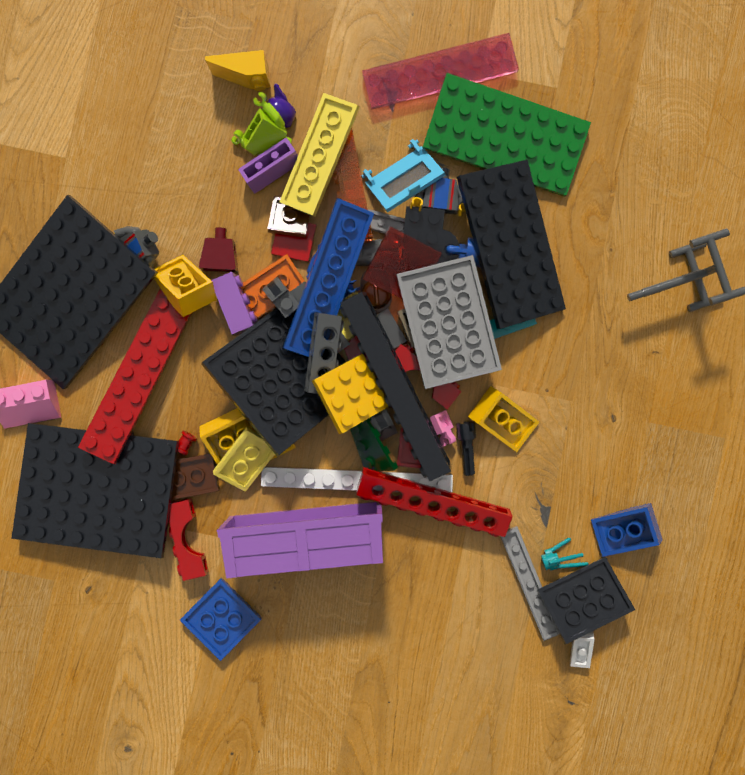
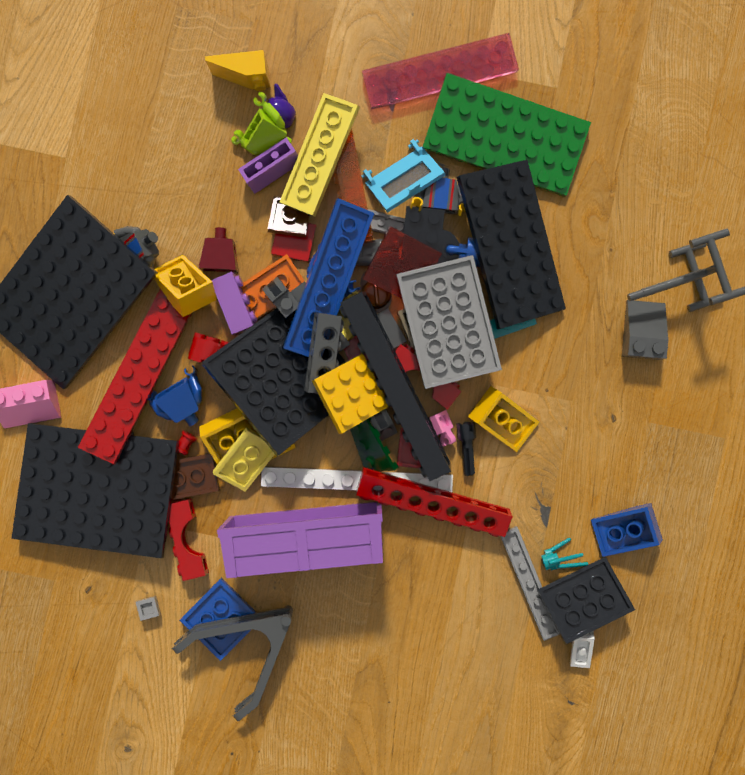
none -> light grey plate [136,596,161,621]
none -> blue torso [148,365,202,426]
none -> dark grey piece [172,605,293,721]
none -> red brick [188,332,229,363]
none -> dark grey slope [622,300,668,360]

